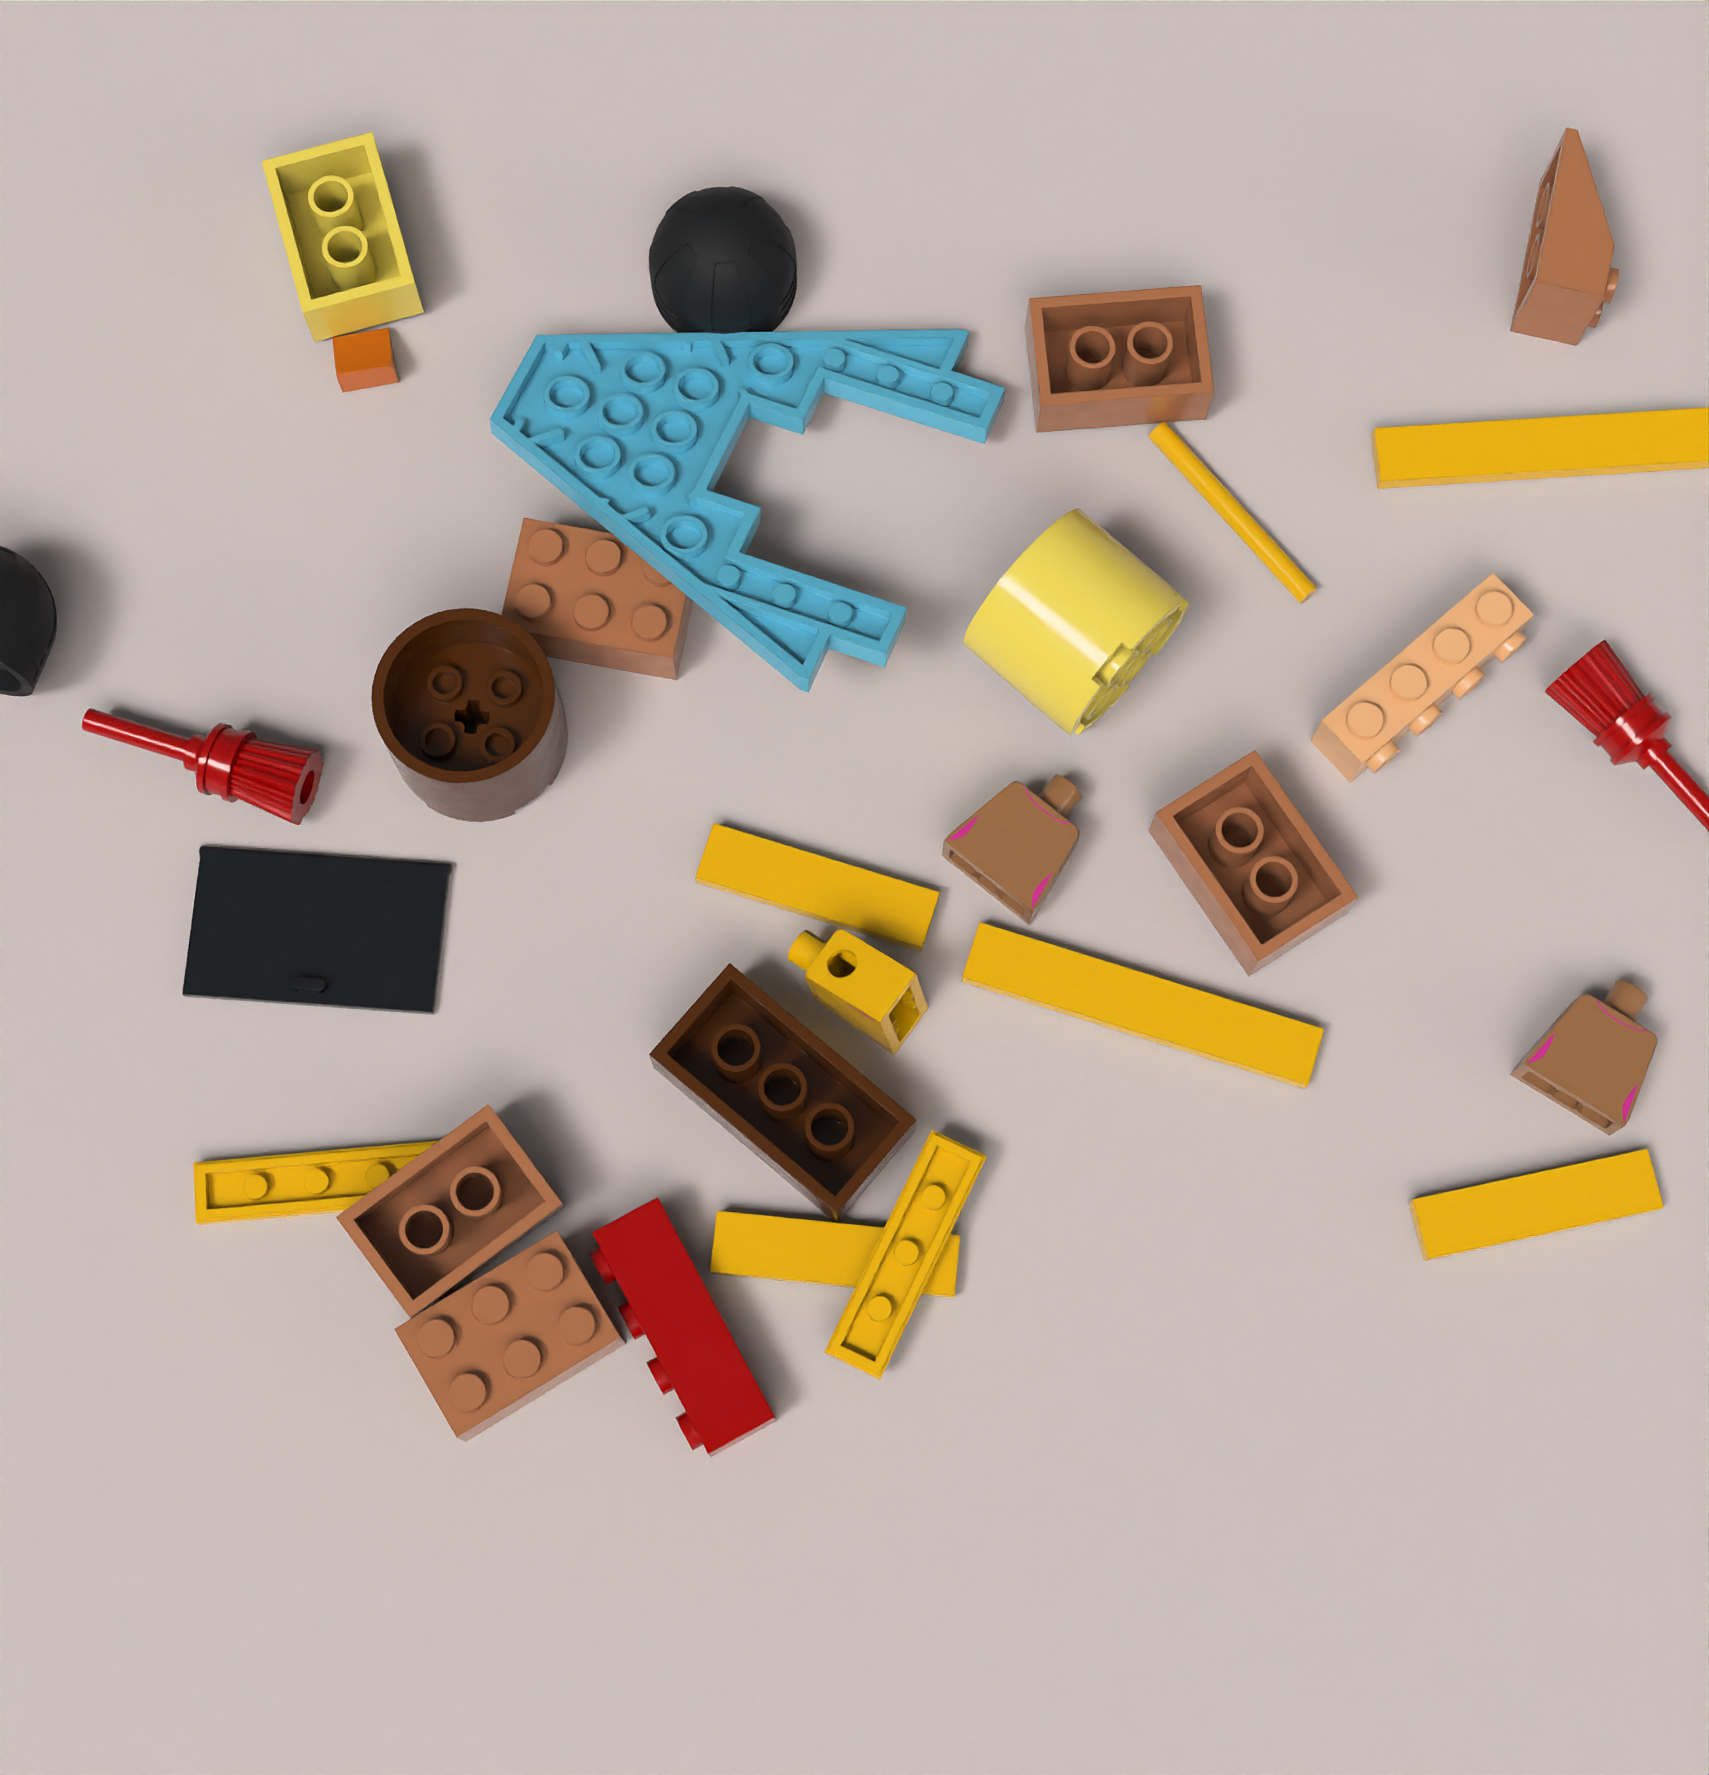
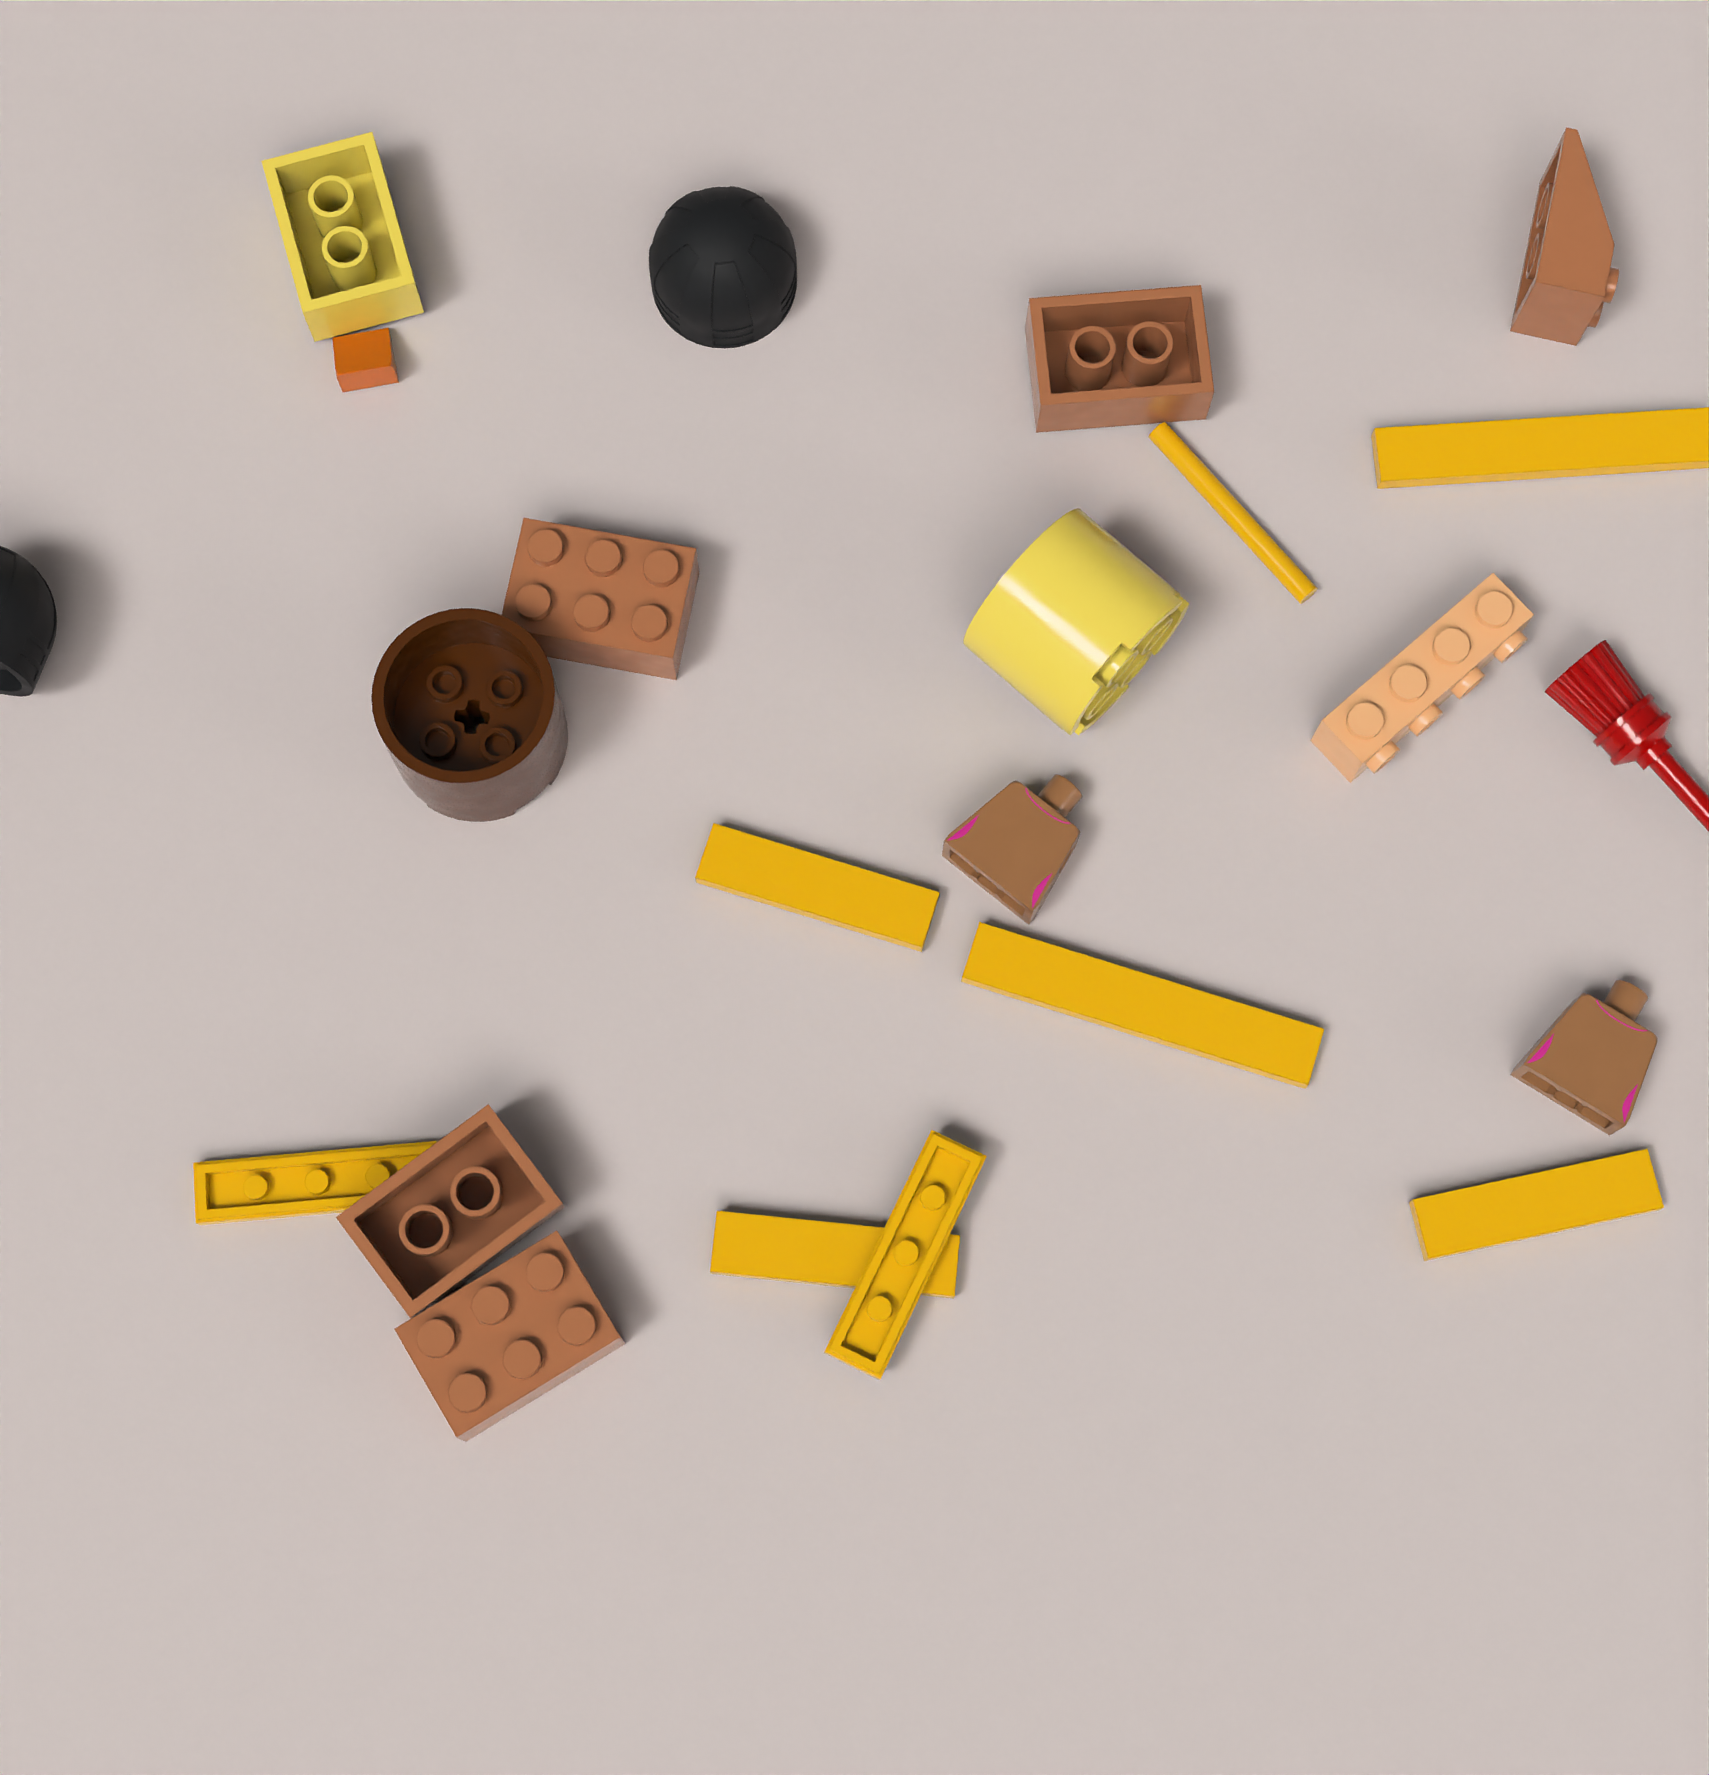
red piece [82,708,324,825] -> none
black container [182,845,452,1015] -> none
medium azure wing [490,329,1005,693] -> none
red brick [589,1197,776,1457] -> none
reddish brown brick [649,963,917,1223] -> none
yellow torso [787,929,928,1055] -> none
nougat brick [1149,750,1358,976] -> none

